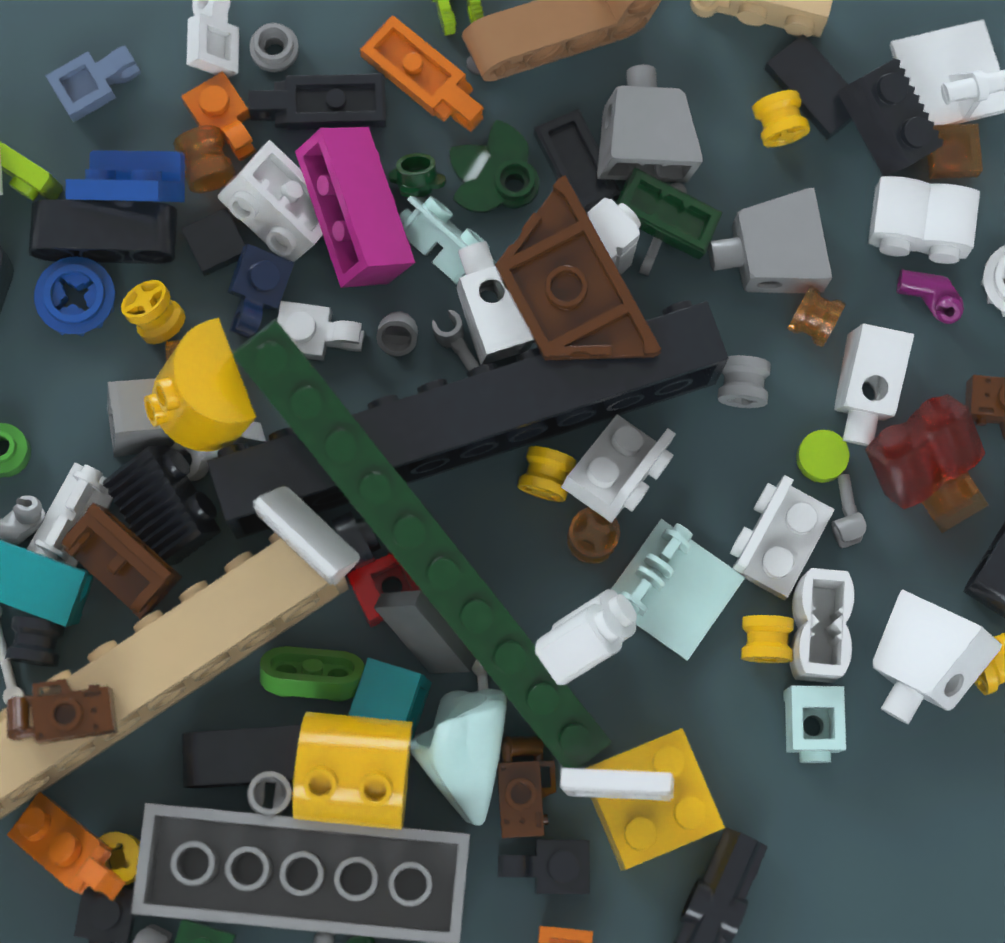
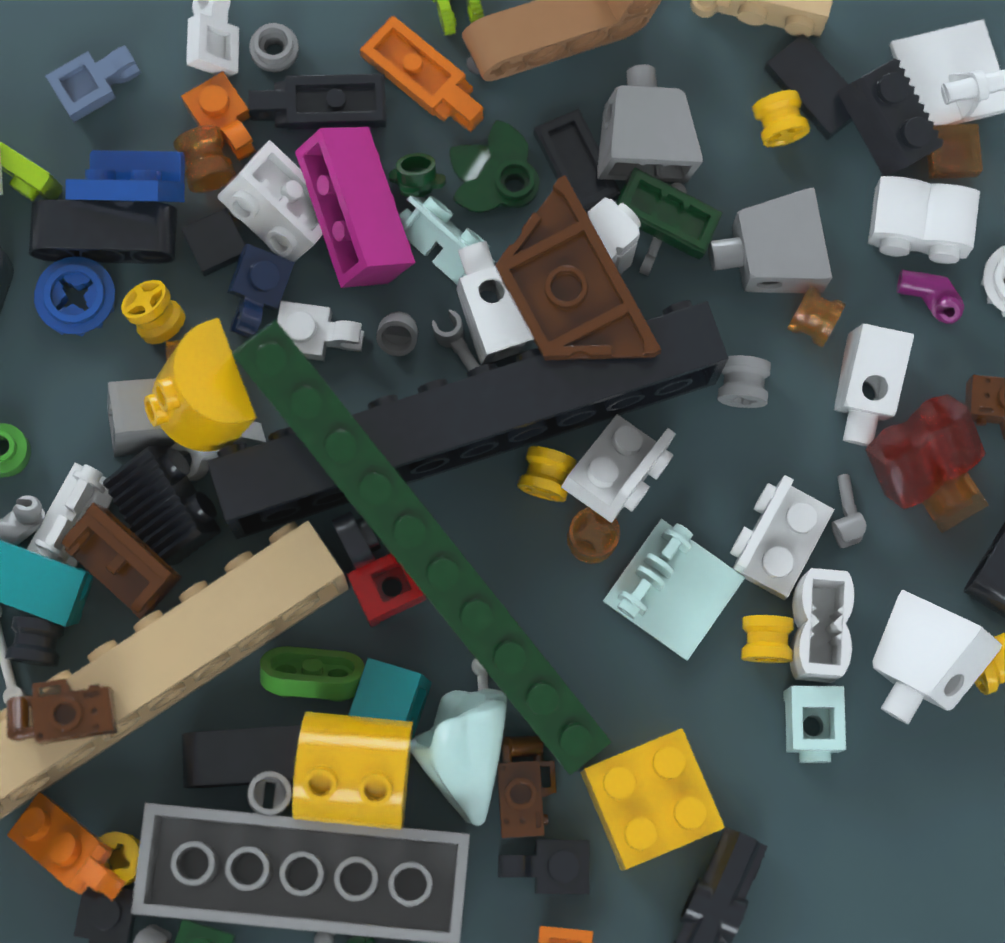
white slope [253,486,360,586] -> none
dark grey tile [374,590,476,674] -> none
white brick [535,589,637,685] -> none
white tile [560,768,674,801] -> none
lime tile [796,430,850,483] -> none

